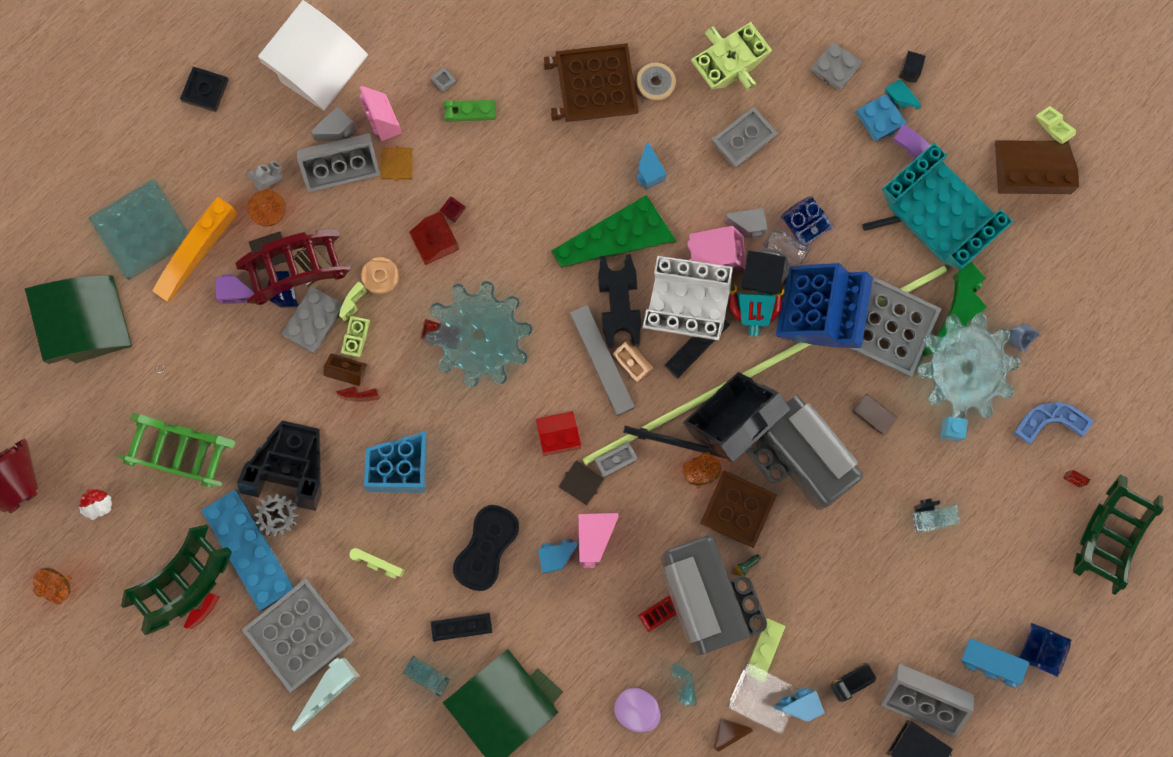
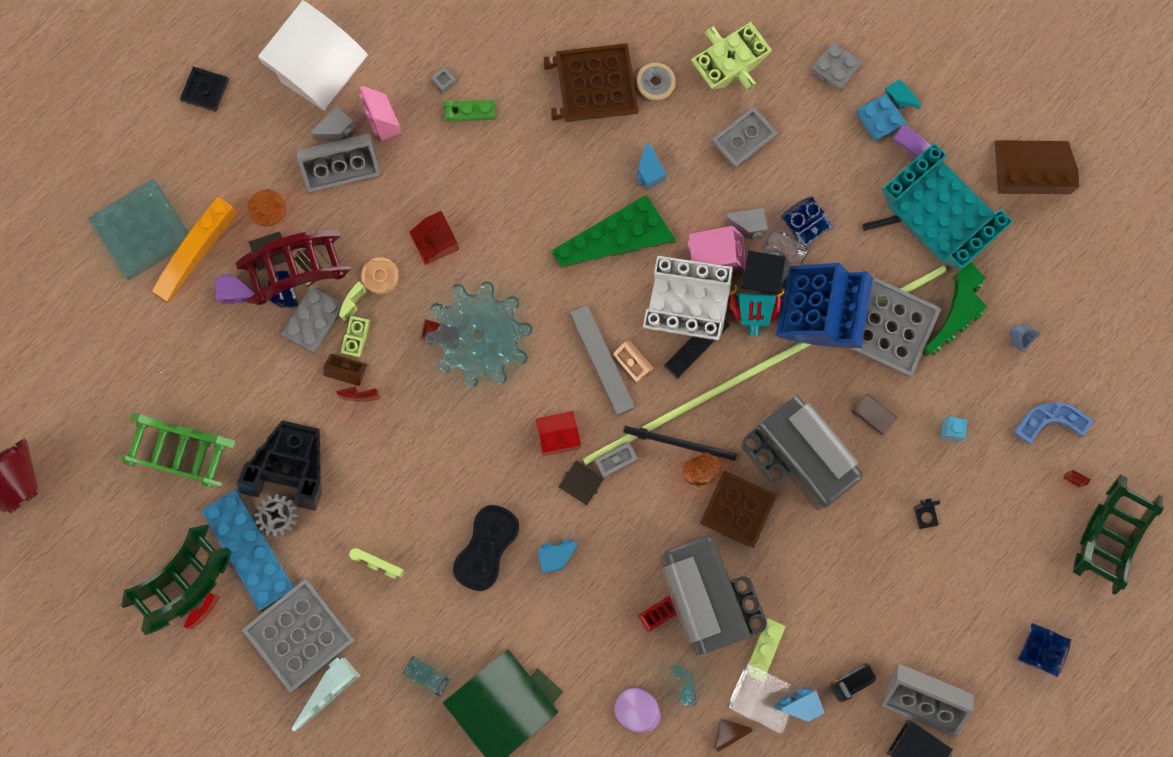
dark green slope [25,275,132,364] -> none
clear orange plate [33,568,72,605] -> none
piece [79,489,112,520] -> none
light grey hips [247,161,283,191] -> none
dark azure wedge [364,431,427,493] -> none
clear yellow piece [381,146,412,181] -> none
black tile [431,613,493,642] -> none
dark red tile [439,196,466,223] -> none
bright pink slope [578,513,619,569] -> none
black piece [598,254,641,349] -> none
black tile [682,372,790,463] -> none
dark green piece [734,554,761,577] -> none
black brick [898,51,926,83] -> none
clear light blue slope [912,505,960,533] -> none
clear light blue plate [917,313,1020,419] -> none
dark azure wedge [961,638,1029,689] -> none
yellowish green slope [1036,106,1076,145] -> none

